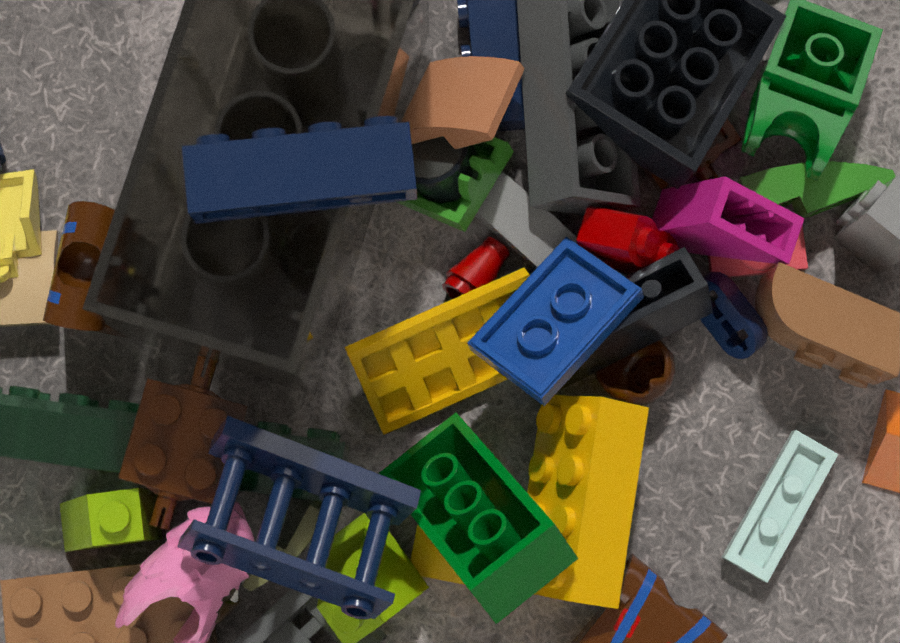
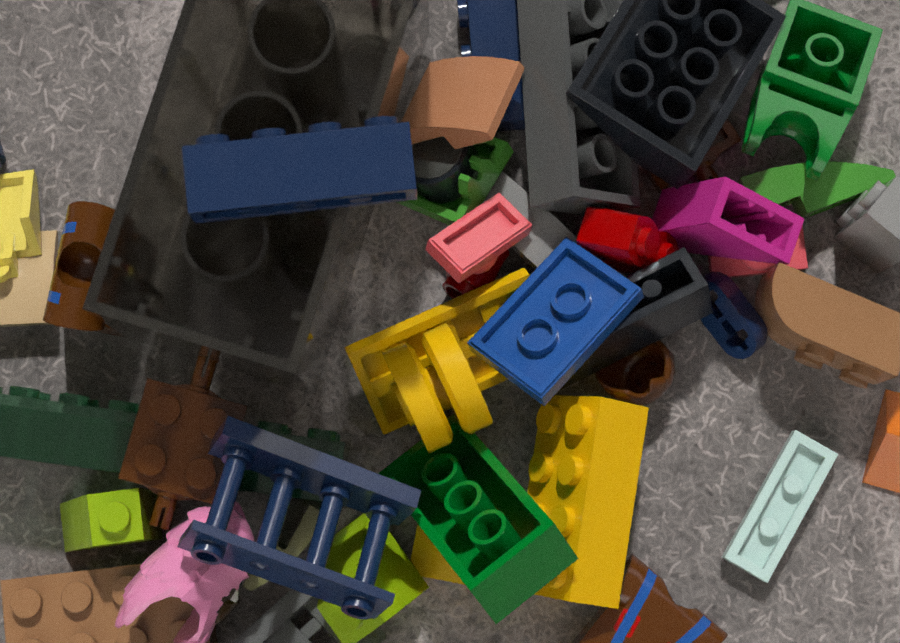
none -> yellow wheel [382,323,493,453]
none -> coral tile [425,192,532,283]

